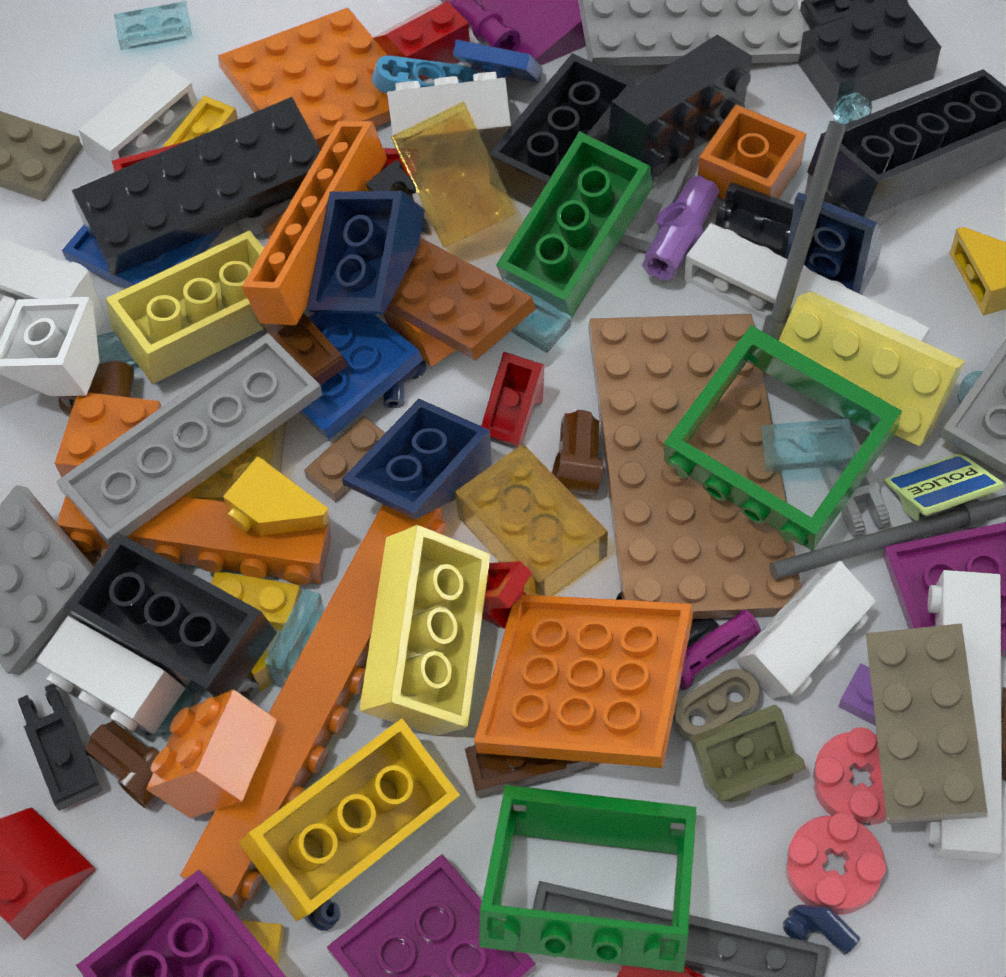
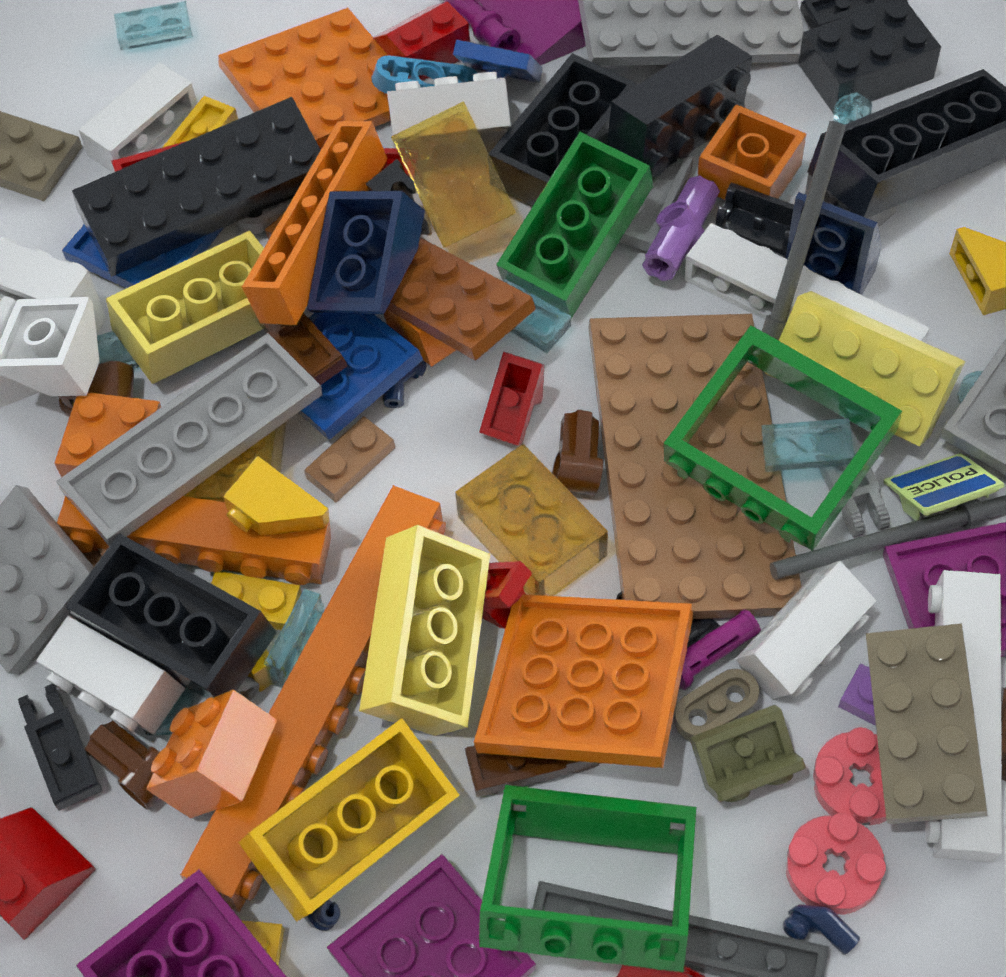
dark blue slope [342,398,492,520] -> none

